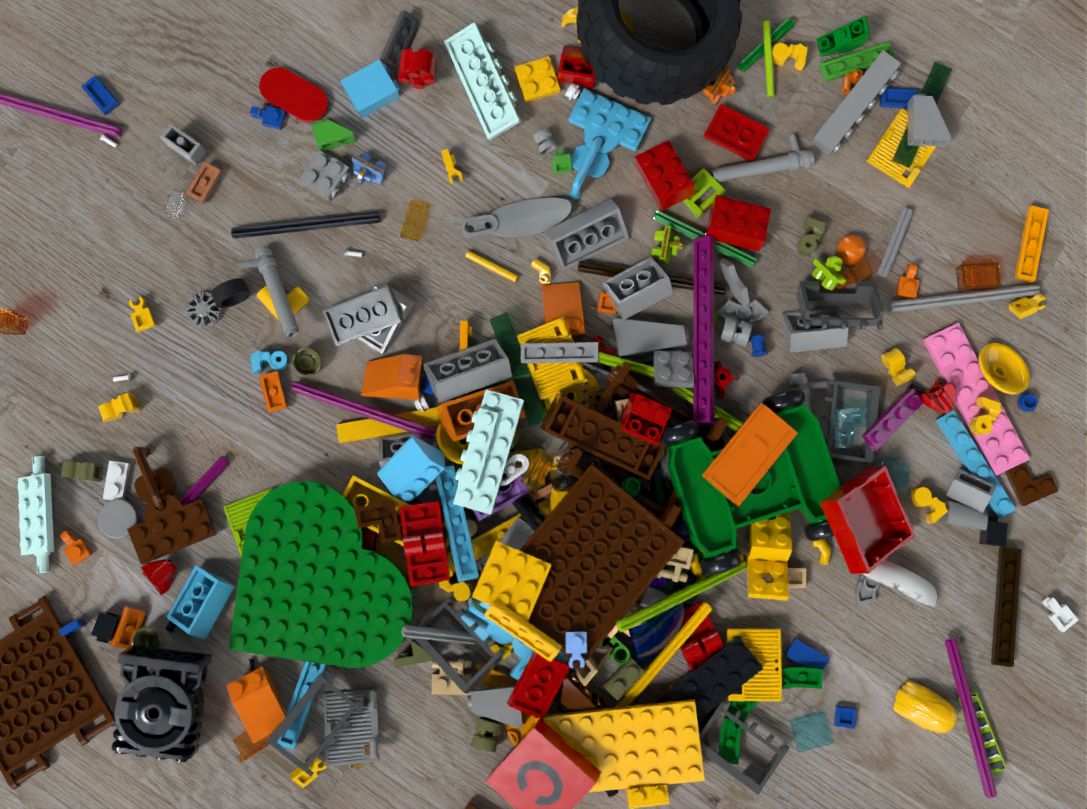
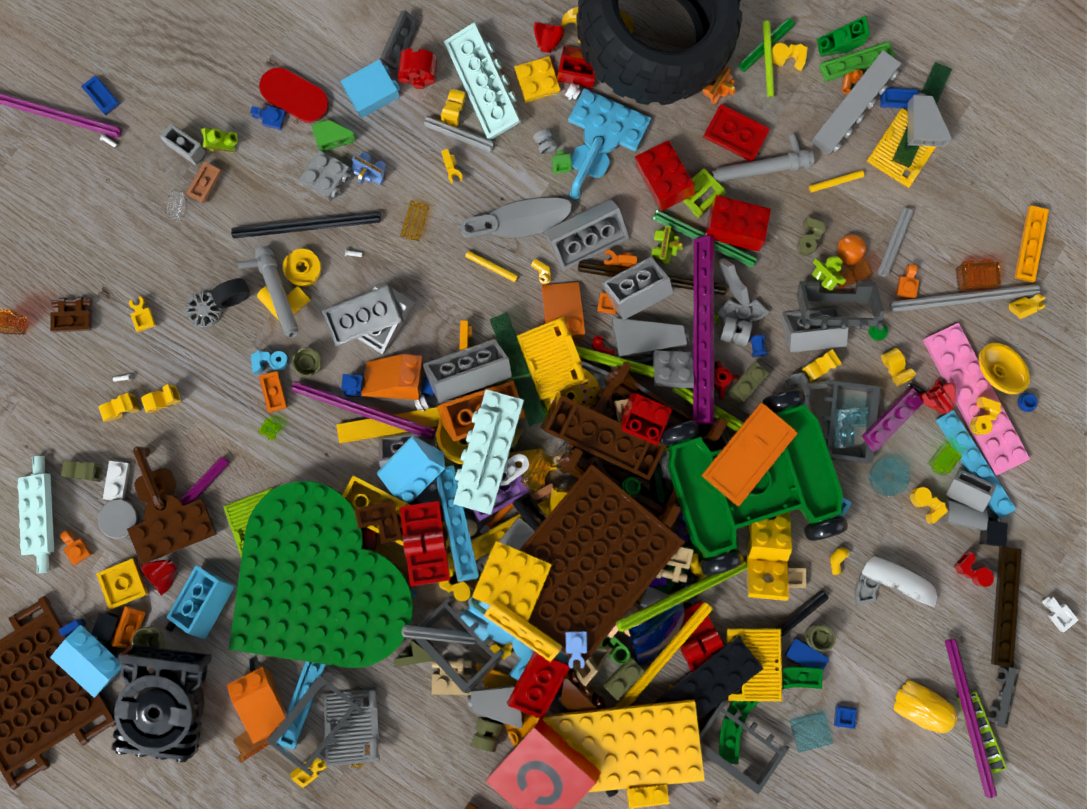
light grey plate [521,342,599,363] -> none
yellow arm [813,539,831,565] -> none
red tile [820,466,915,574] -> none
reddish brown plate [1005,463,1059,506] -> none
none -> reddish brown plate [50,297,92,332]
none -> medium azure slope [50,625,121,698]
none -> yellow plate [96,558,148,610]
none -> yellow leg [141,384,182,413]
none -> lime hips [201,128,238,153]
none -> clear neon green plate [258,418,282,441]
none -> yellow plate [282,248,322,287]
none -> blue brick [341,374,364,398]
none -> light grey axle [424,116,494,152]
none -> yellow leg [441,88,466,127]
none -> orange bar [479,504,514,534]
none -> red brick [533,22,565,53]
none -> orange plate [604,250,637,268]
none -> olive brick [727,362,769,404]
none -> black axle [774,591,829,637]
none -> yellow leg [802,349,842,382]
none -> olive wheel [804,624,836,652]
none -> yellow bar [809,170,864,193]
none -> yellow arm [830,547,849,575]
none -> green plate [868,324,888,341]
none -> clear neon green brick [927,444,962,475]
none -> red leg [954,552,994,587]
none -> dark grey plate [987,667,1020,728]

